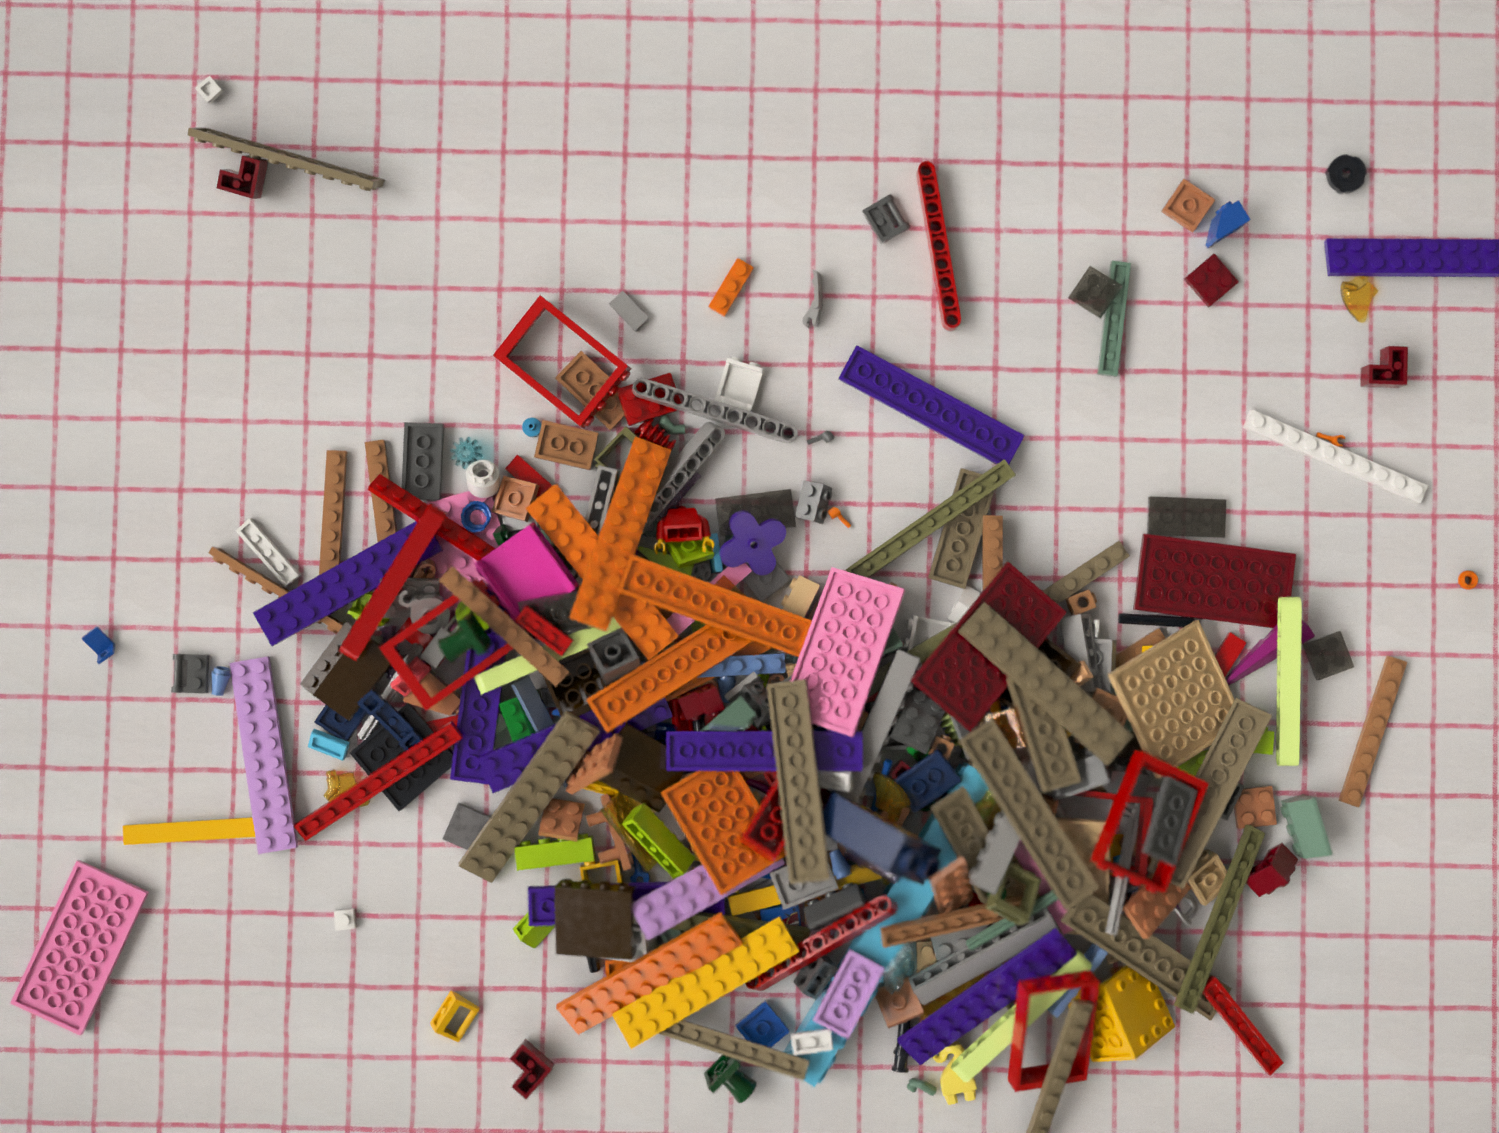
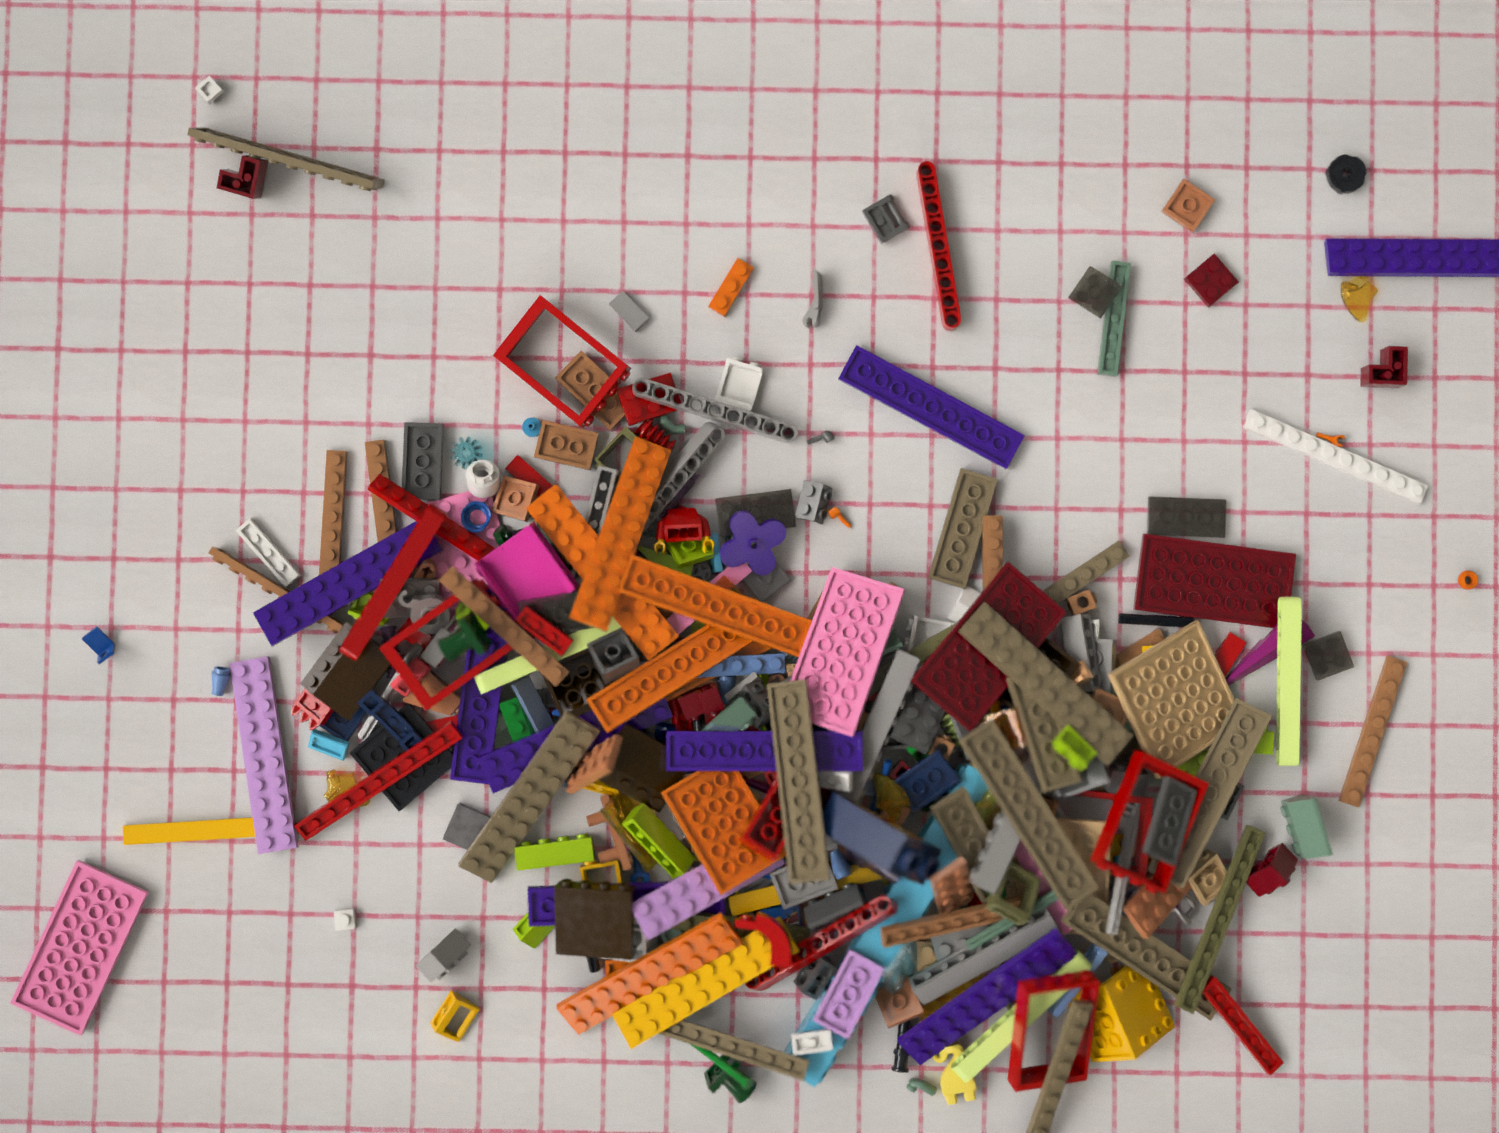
dark grey plate [171,654,209,693] -> none
dark red brick [510,1038,554,1099] -> none
nougat plate [539,798,584,842] -> none
blue plate [735,1000,790,1048] -> none
tan brick [780,575,820,617] -> none
olive plate [846,459,1016,578] -> none
blue slope [1205,200,1251,248] -> none
nougat plate [1234,785,1277,829] -> none
none -> plate [291,688,334,730]
none -> light grey brick [416,928,471,982]
none -> green bar [690,1044,753,1090]
none -> red arch [735,912,793,968]
none -> lime bracket [1051,725,1097,771]

